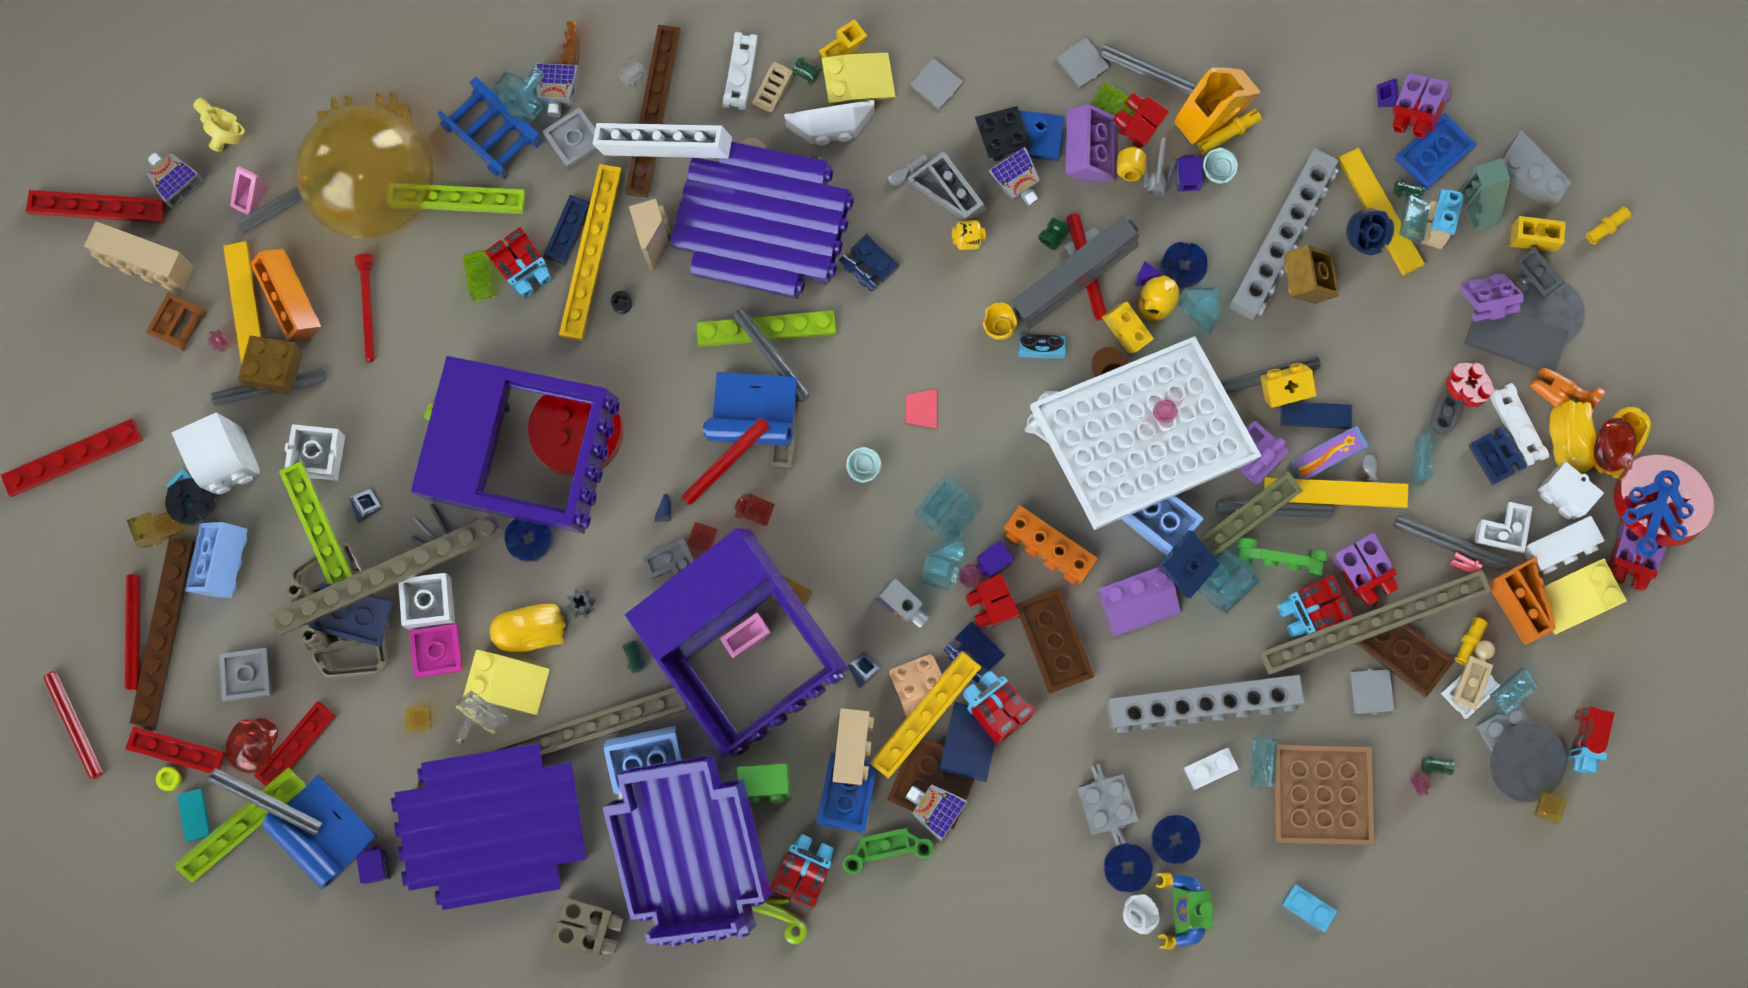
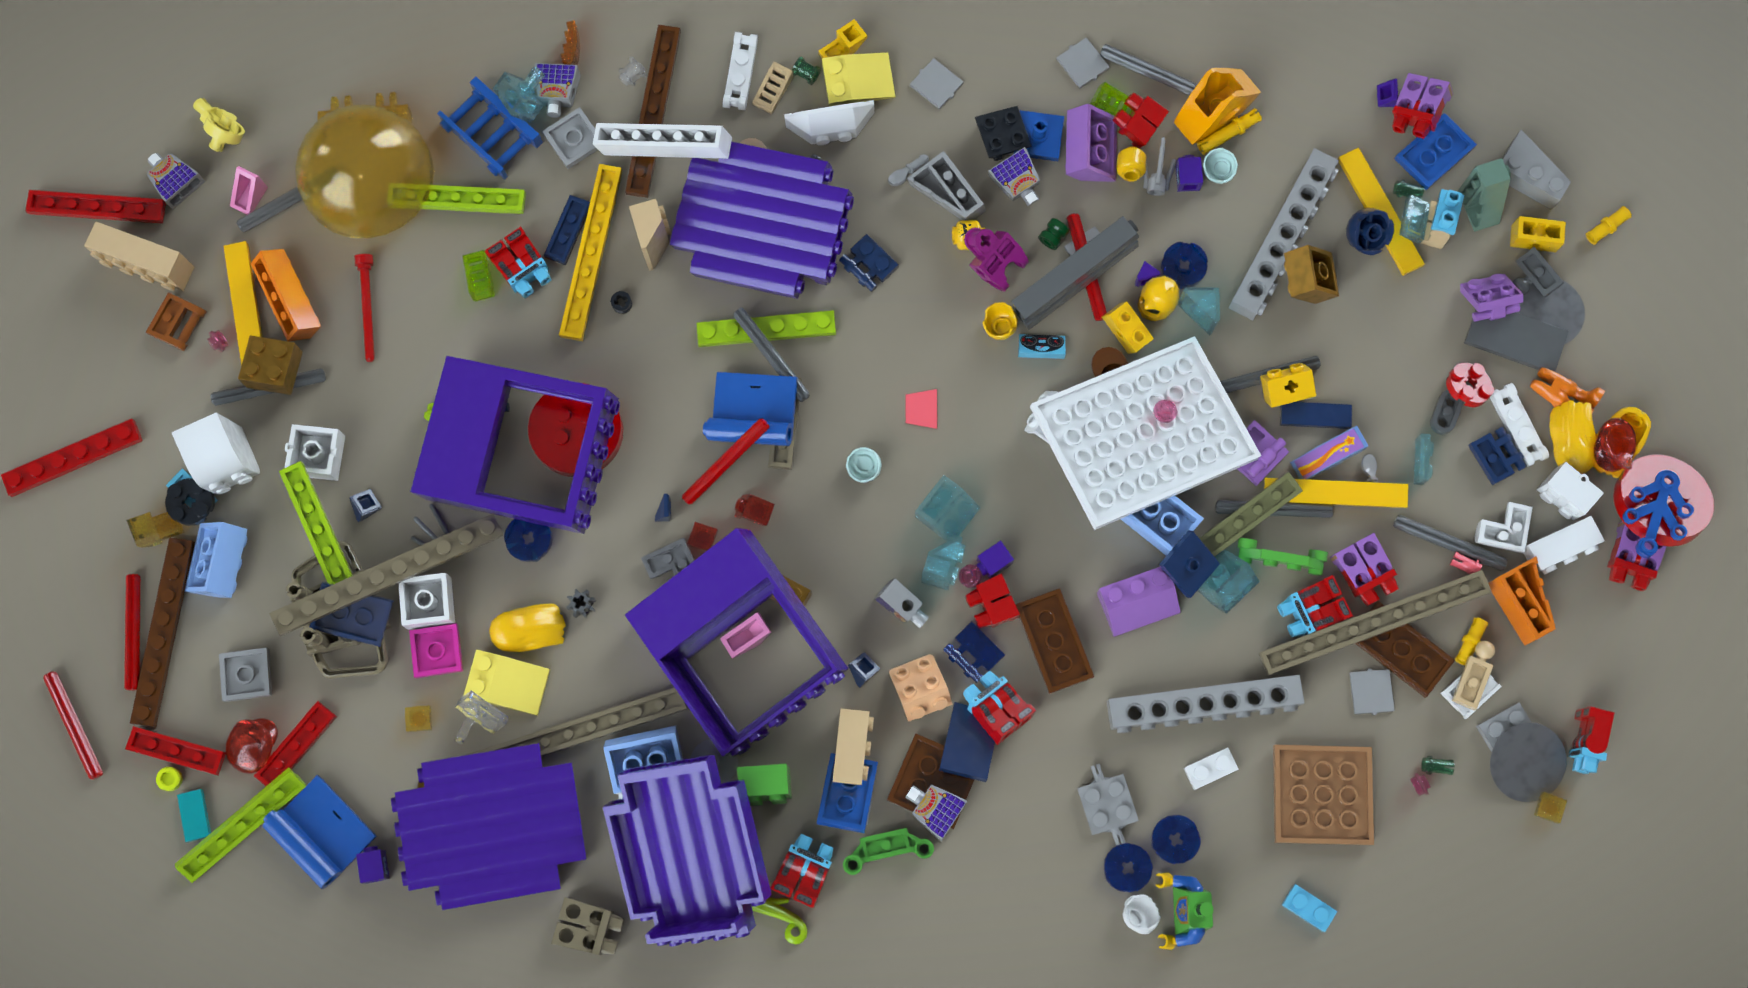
axle [208,769,322,835] -> none
clear green pin [622,641,646,673] -> none
yellow tile [869,651,981,779] -> none
orange brick [1003,505,1098,585] -> none
clear light blue plate [1250,738,1278,788] -> none
clear light blue plate [1490,668,1538,716] -> none
light yellow slope [1542,559,1627,635] -> none
none -> magenta piece [964,228,1029,292]

